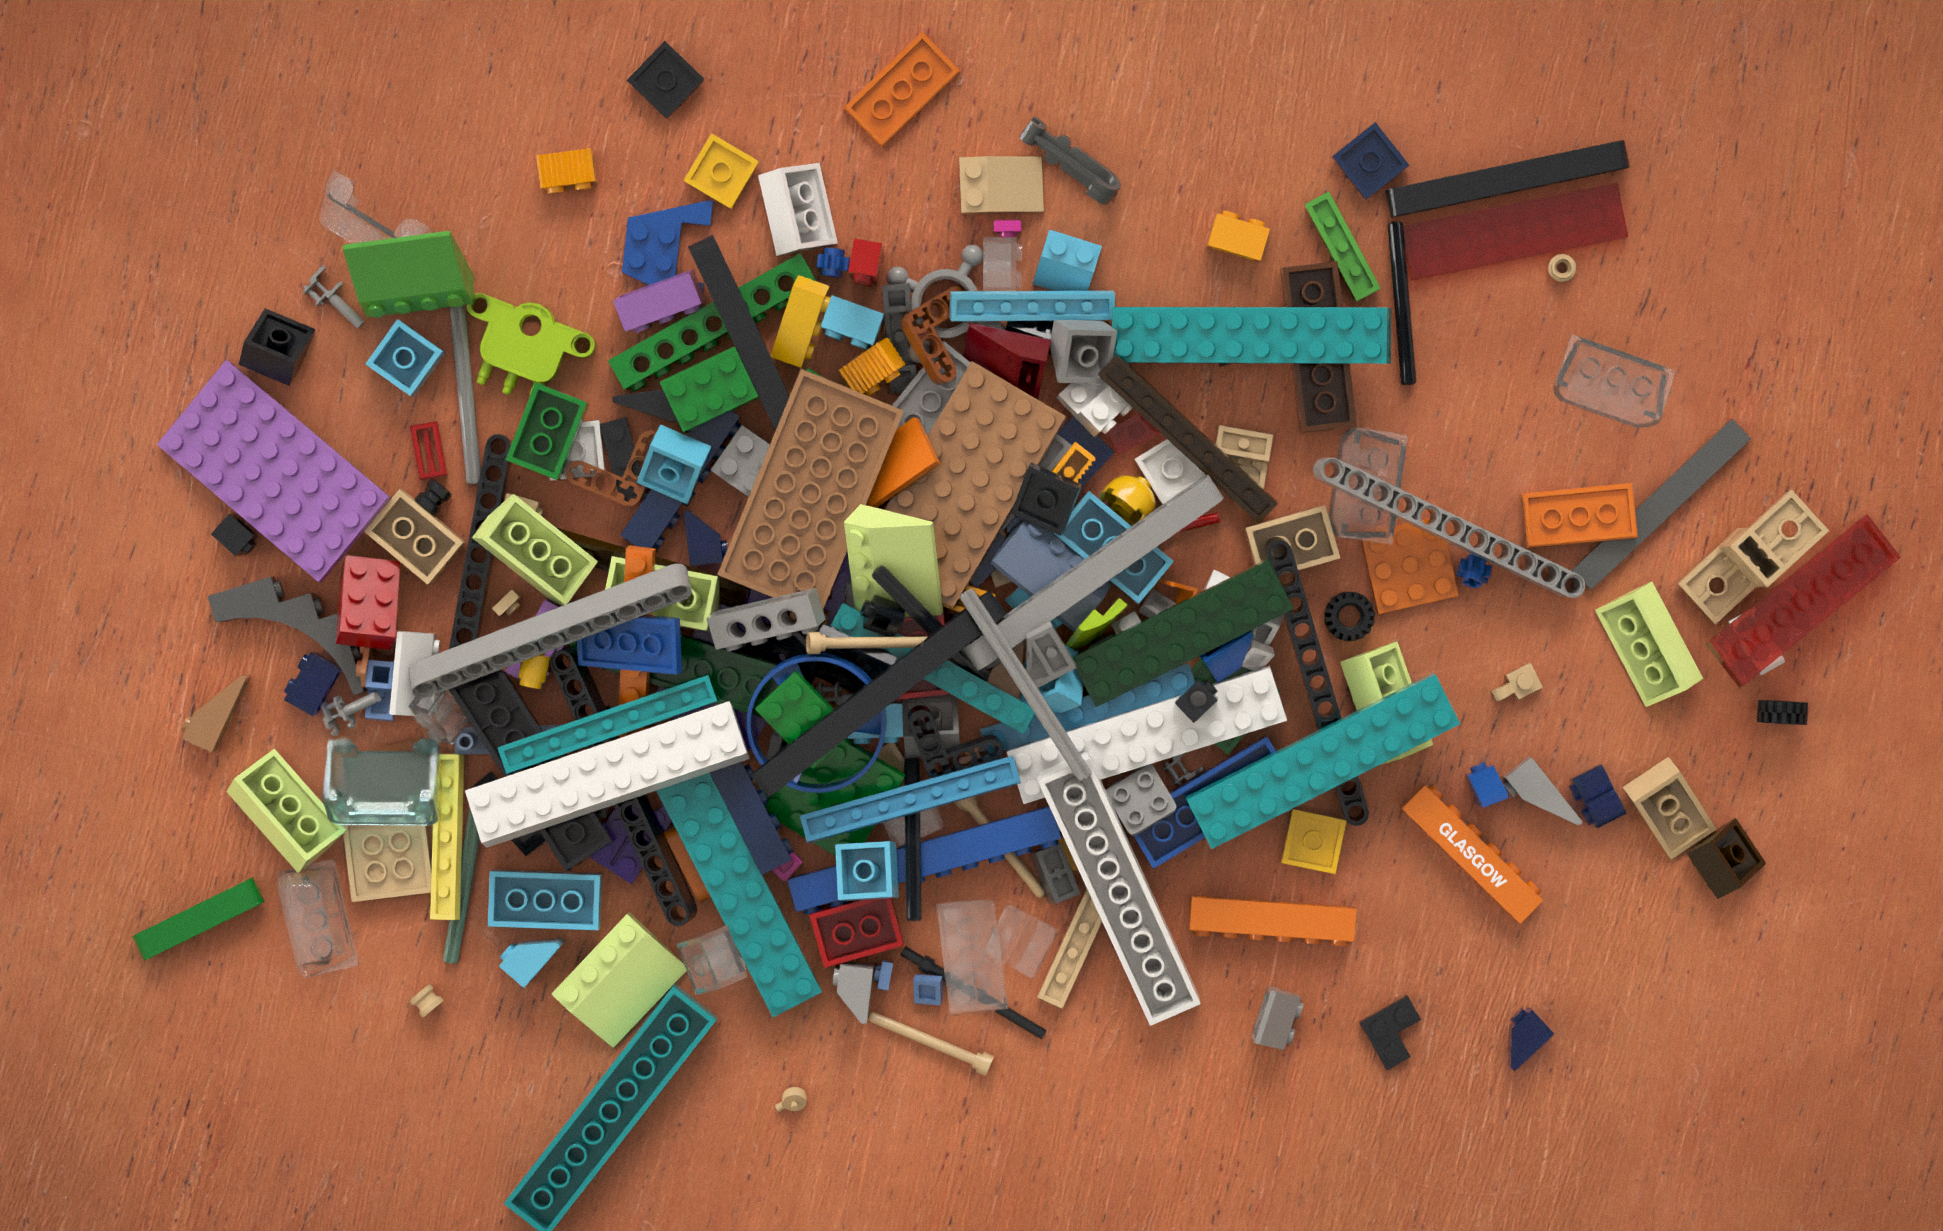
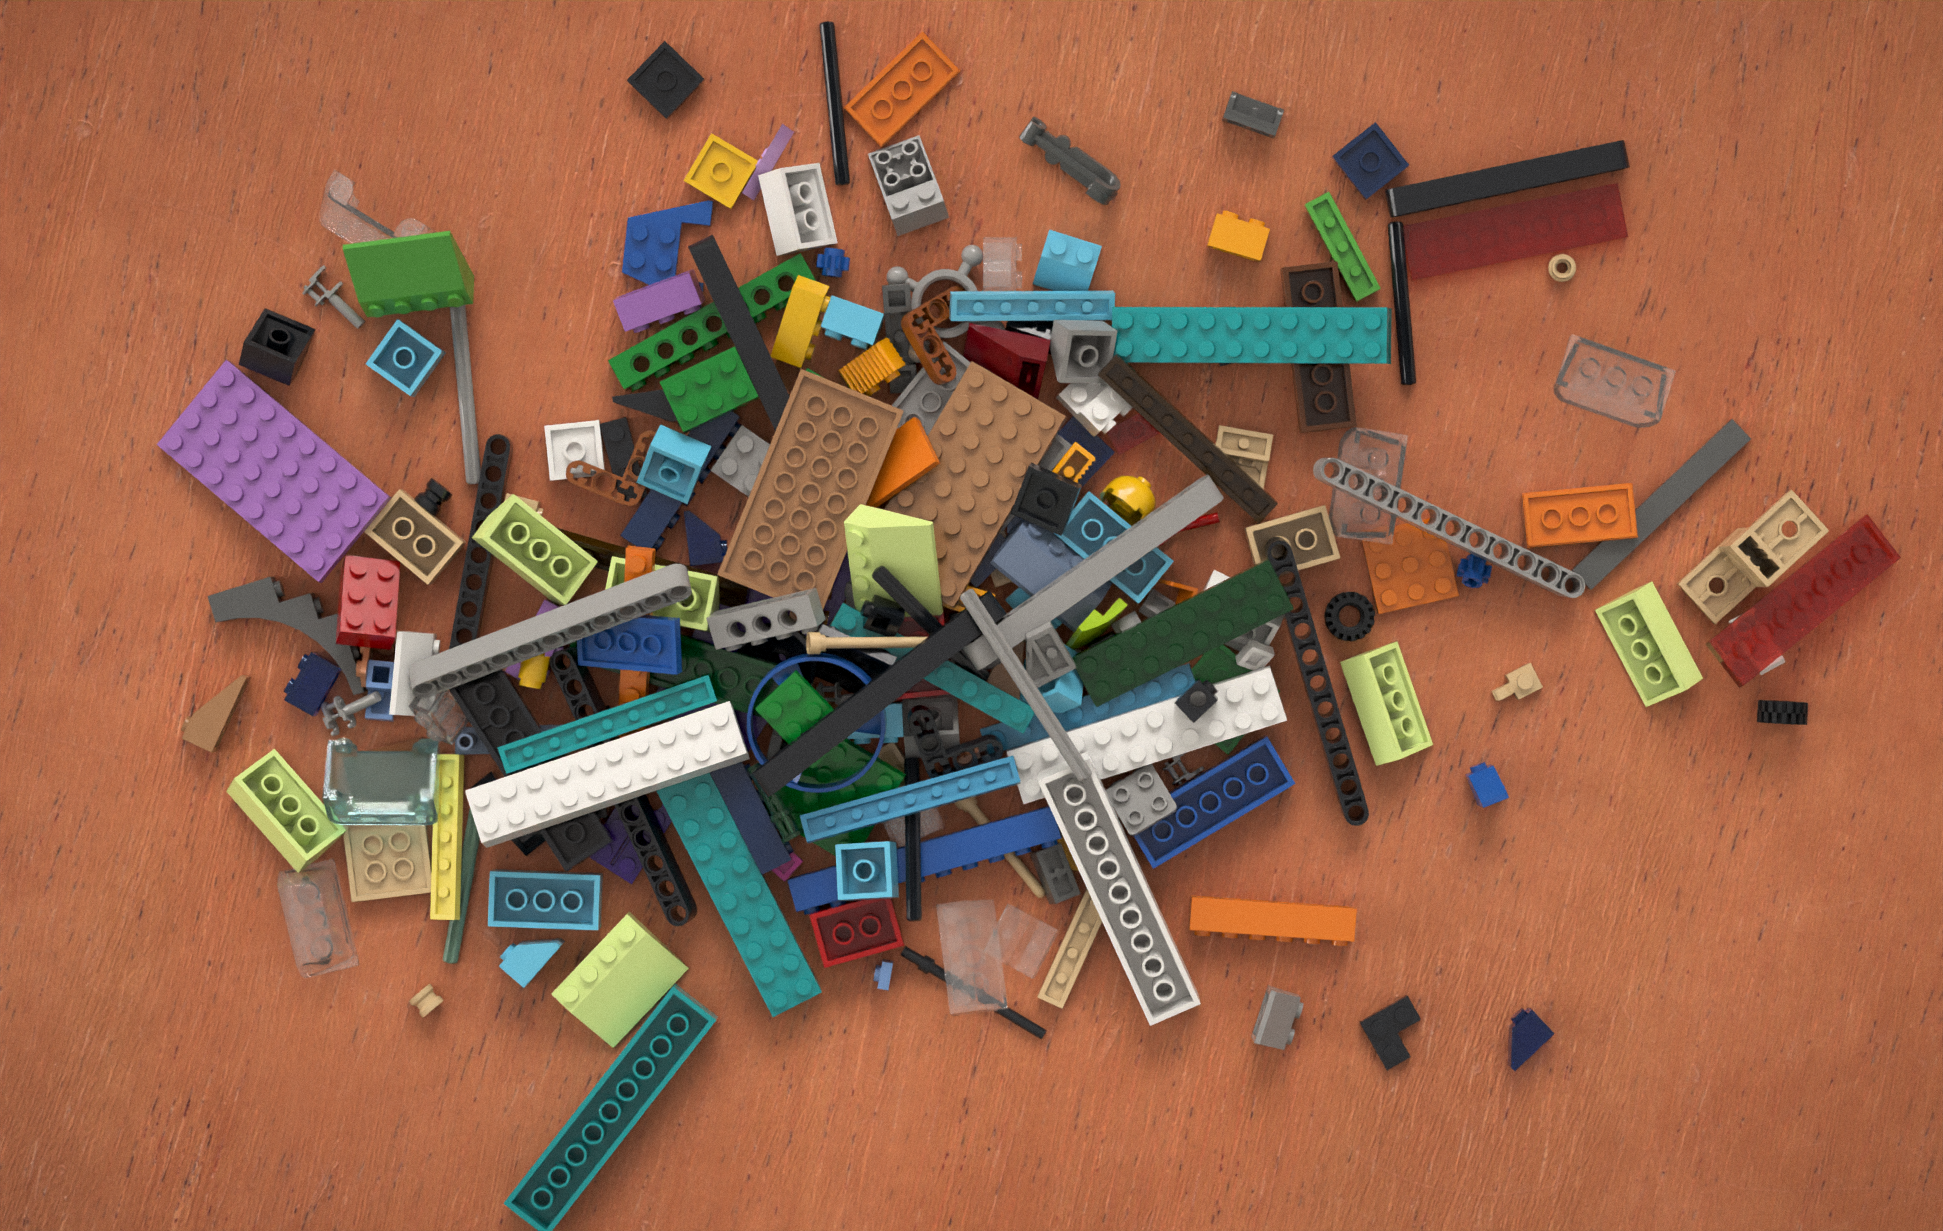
green beam [132,877,265,961] -> none
black brick [211,514,258,556] -> none
red tile [410,421,448,480] -> none
lime piece [467,293,597,400] -> none
tan plate [492,589,522,616] -> none
green brick [505,382,589,481] -> none
light orange brick [536,148,597,194] -> none
orange beam [664,826,711,903] -> none
clear brick [676,926,747,995] -> none
tan piece [775,1087,807,1112] -> none
light grey slope [832,961,874,1024] -> none
red brick [848,238,884,287] -> none
tan piece [868,1012,994,1076] -> none
medium blue plate [913,974,943,1005] -> none
tan slope [959,156,1044,215] -> none
dark pink plate [994,220,1021,239] -> none
white plate [1134,439,1206,505] -> none
teal brick [1185,673,1460,849] -> none
blue slope [1200,631,1253,683] -> none
yellow plate [1281,809,1346,874] -> none
orange brick [1400,784,1543,924] -> none
light grey slope [1503,756,1582,825] -> none
clear blue brick [1569,764,1627,828] -> none
tan slope [1622,757,1717,860] -> none
dark brown slope [1687,818,1766,899] -> none
none -> lavender piece [742,124,794,200]
none -> clear green pin [747,762,804,844]
none -> black axle [820,21,850,186]
none -> light grey slope [868,135,949,236]
none -> dark grey hinge [1222,91,1284,138]

